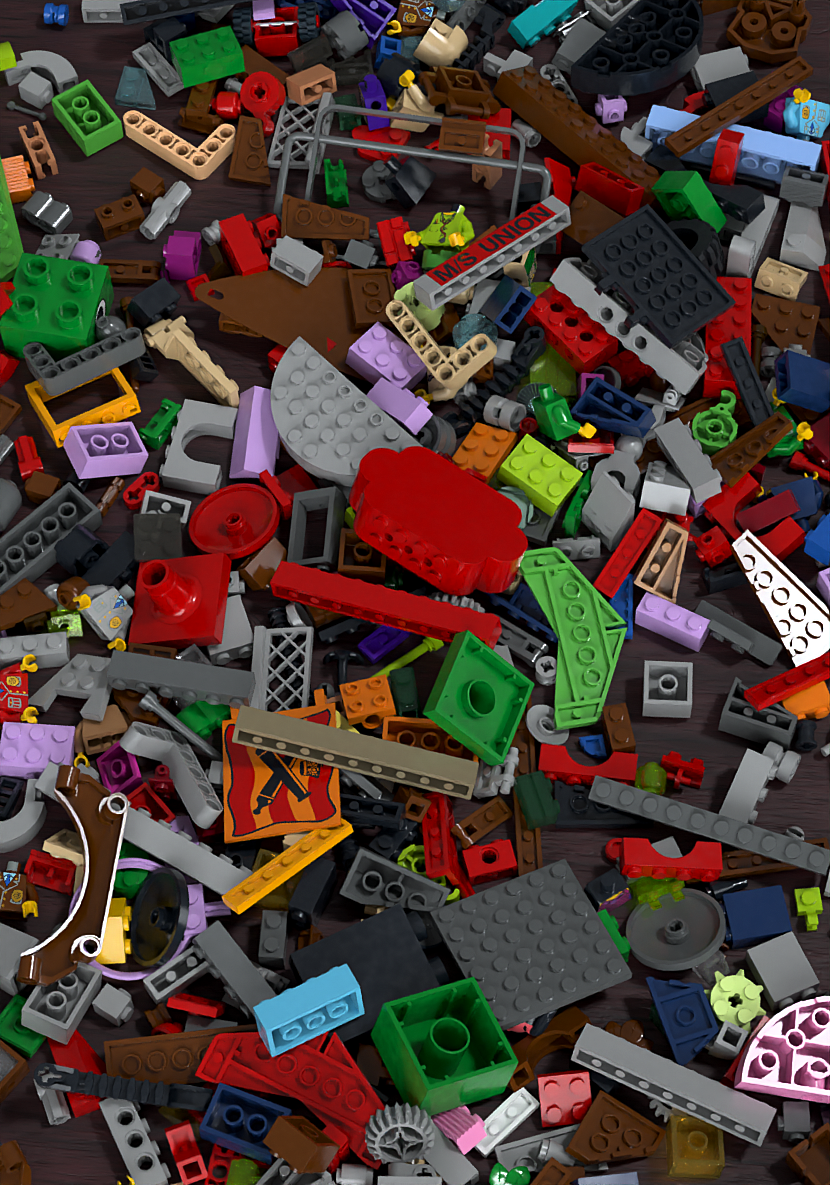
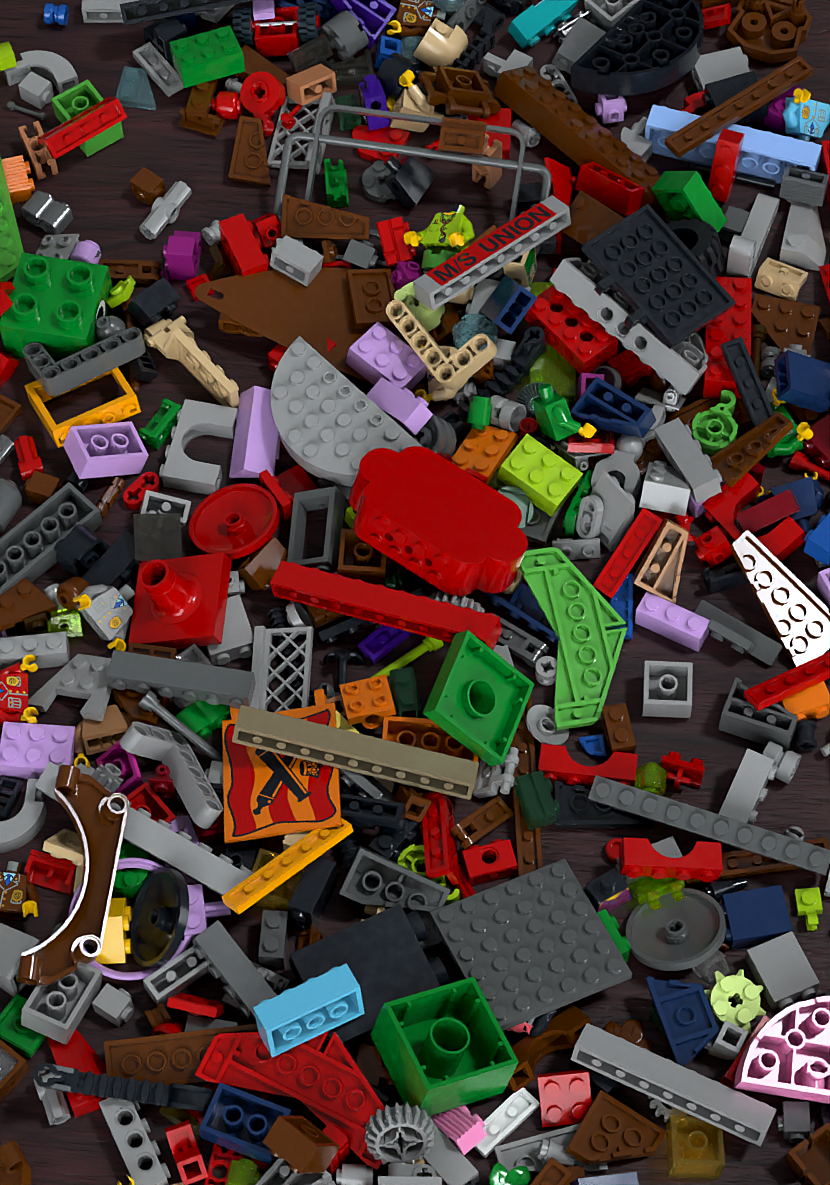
reddish brown brick [94,194,145,241] -> none
light nougat beam [123,110,236,180] -> none
black arch [644,144,765,225] -> none
none -> red fence [37,96,127,159]
none -> light grey gear [91,763,123,793]
none -> lime plate [107,275,136,308]
none -> red hand [281,104,302,130]
none -> green brick [467,396,493,430]
none -> light grey plate [576,494,604,539]
none -> red plate [701,3,731,30]

